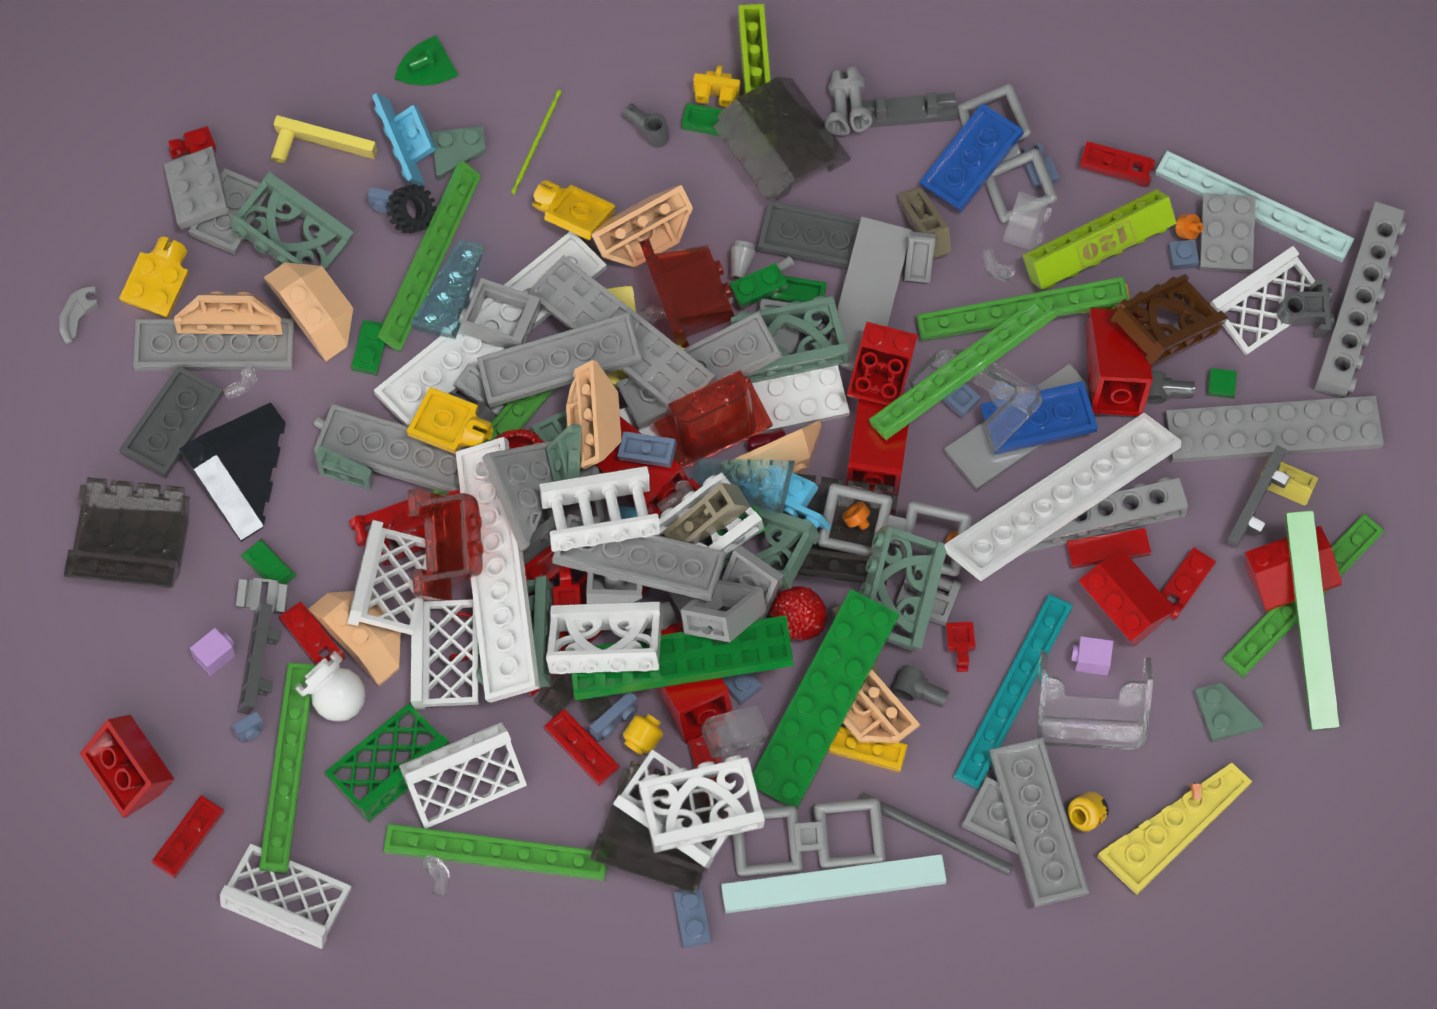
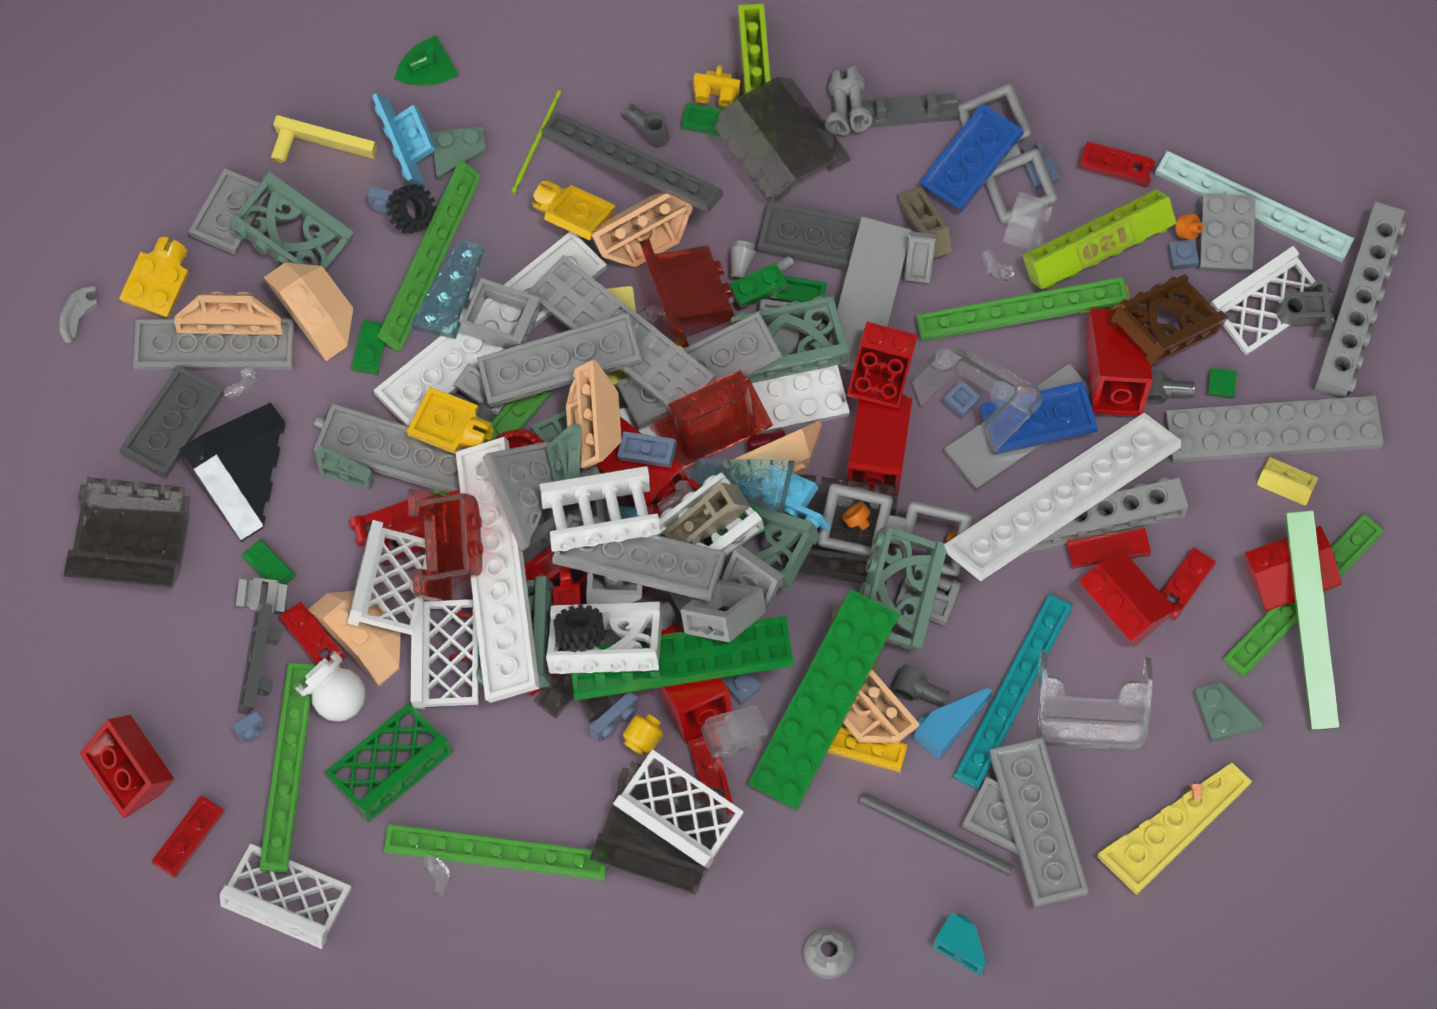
light grey plate [164,146,230,230] -> none
red plate [168,126,217,160] -> none
lavender brick [190,628,235,676] -> none
white fence [399,723,527,829] -> none
red tile [544,709,620,787] -> none
white fence [639,755,765,853] -> none
sand blue plate [674,887,711,948] -> none
light aqua tile [721,854,946,914] -> none
light grey bar [733,798,886,877] -> none
red hair [770,586,827,641] -> none
bright green tile [869,297,1056,440] -> none
red plate [945,621,976,672] -> none
yellow head [1067,792,1109,831] -> none
lavender brick [1071,636,1113,676] -> none
dark grey hinge [1227,445,1290,549] -> none
none -> dark grey tile [542,113,723,213]
none -> black tyre [553,605,605,652]
none -> light grey piece [803,928,854,979]
none -> dark azure slope [914,688,992,760]
none -> teal slope [933,912,986,976]

